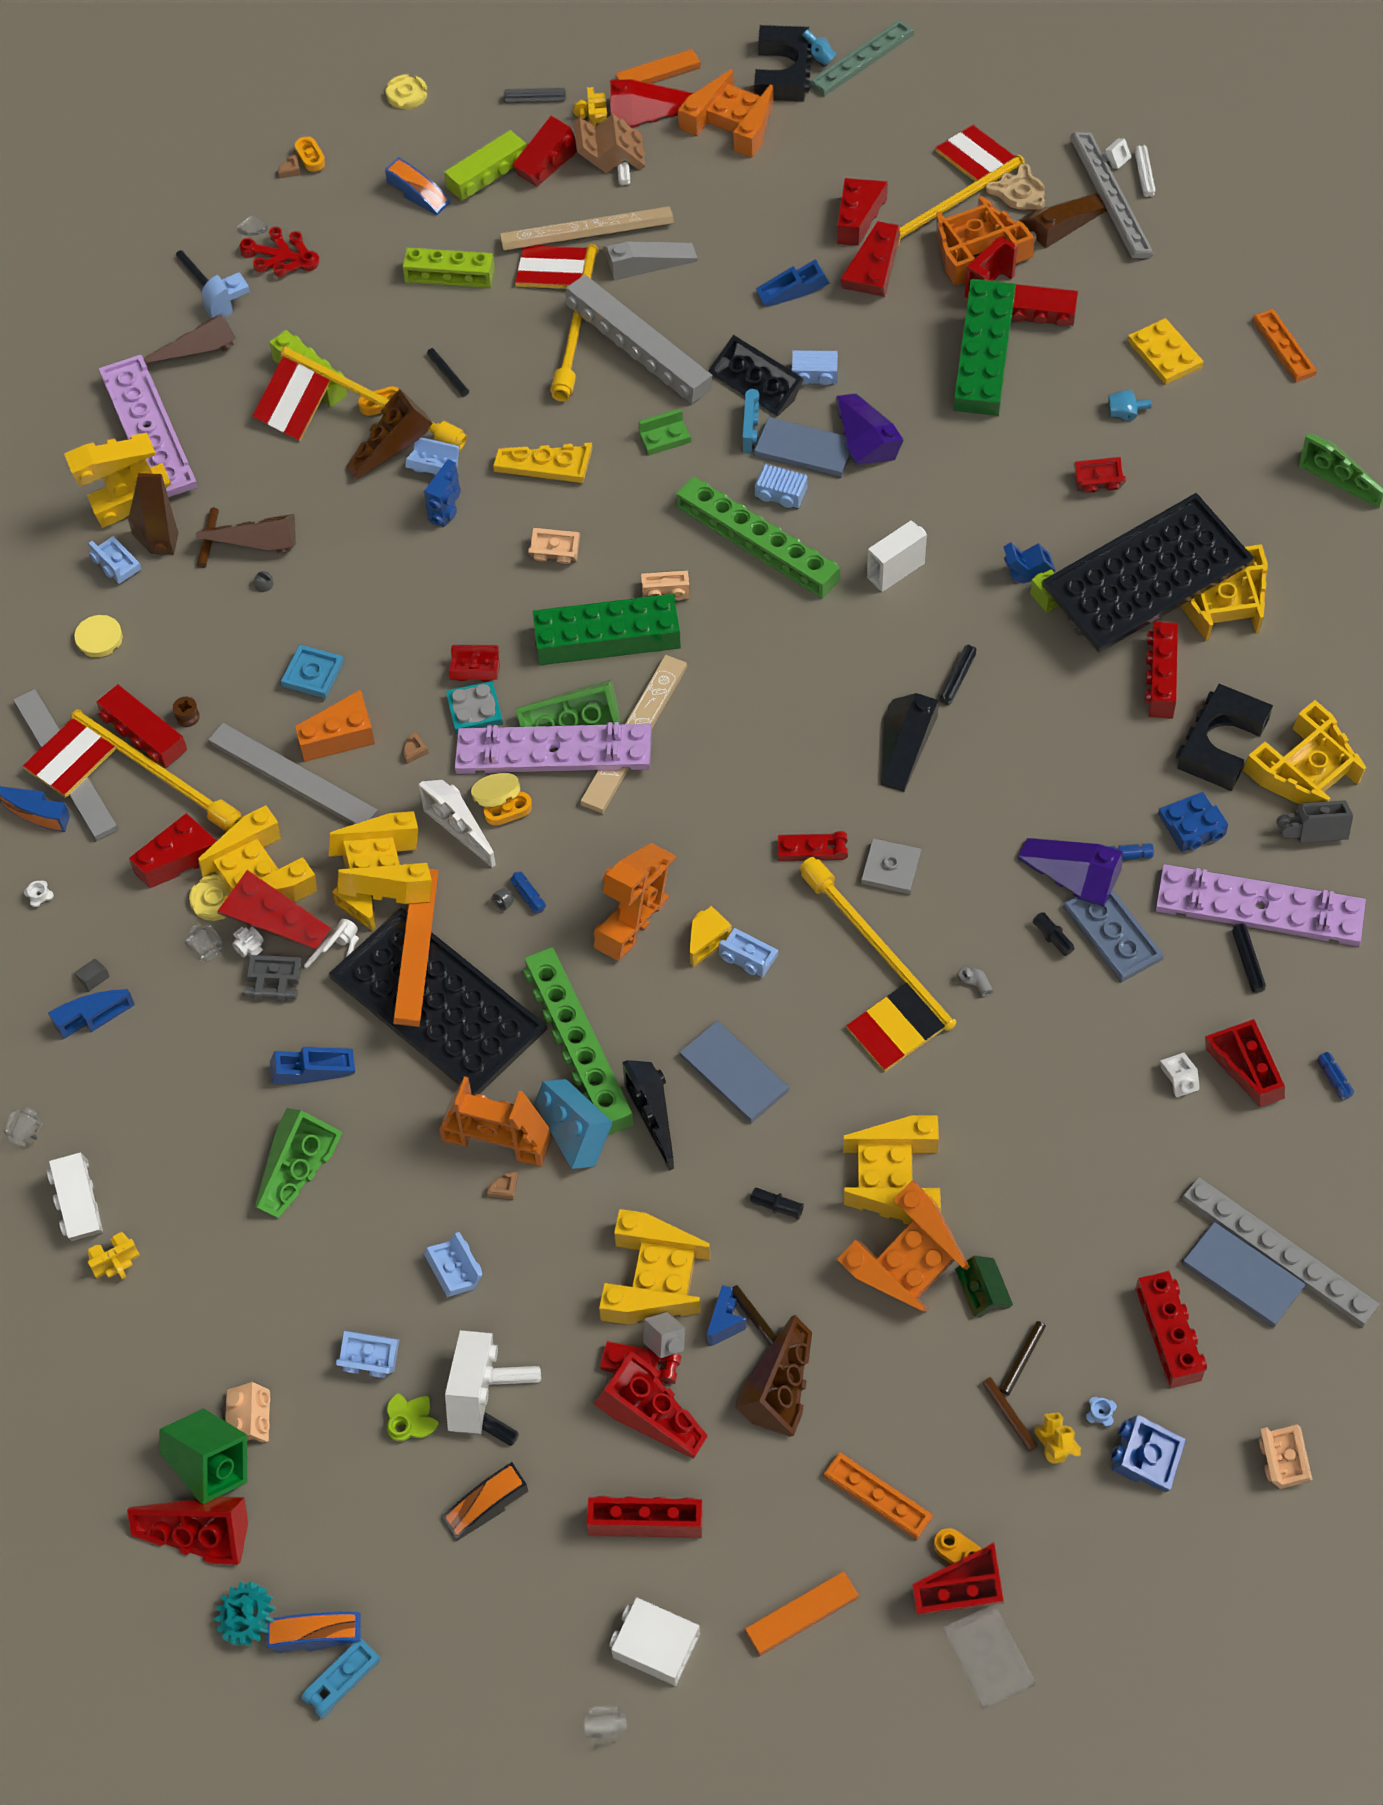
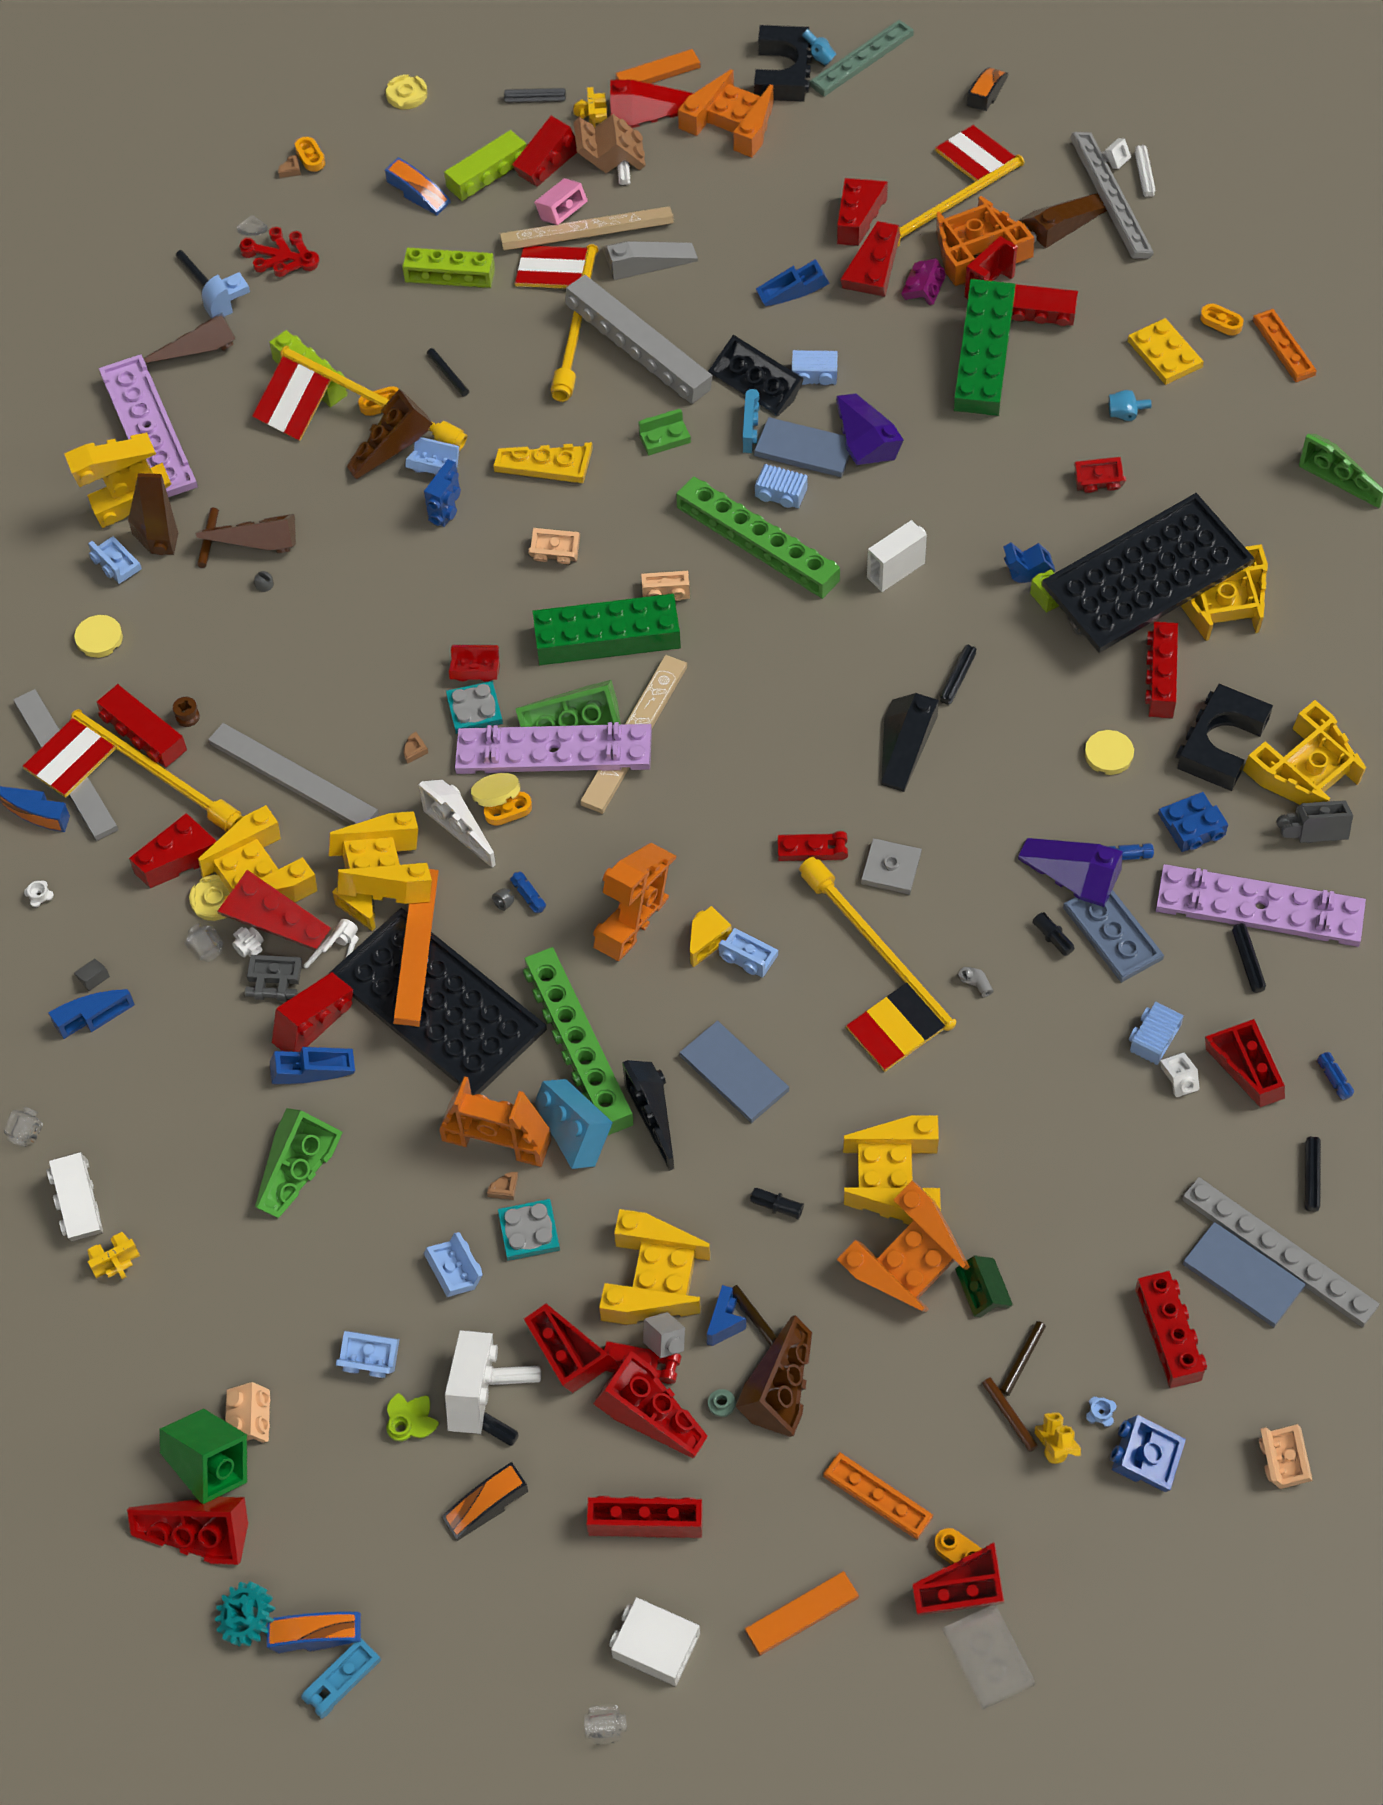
dark azure plate [281,644,345,699] -> none
orange wedge [295,689,375,762] -> none
tan tile [986,164,1045,210] -> none
none -> red wedge [272,972,353,1052]
none -> light grey piece [498,1199,560,1261]
none -> red wedge [524,1303,618,1393]
none -> bright pink brick [534,178,588,225]
none -> sand green plate [708,1389,736,1417]
none -> magenta bracket [901,258,946,305]
none -> slope [967,67,1008,111]
none -> light yellow tile [1084,730,1134,775]
none -> light blue brick [1129,1002,1184,1065]
none -> light orange plate [1200,304,1244,335]
none -> black axle [1305,1136,1321,1212]

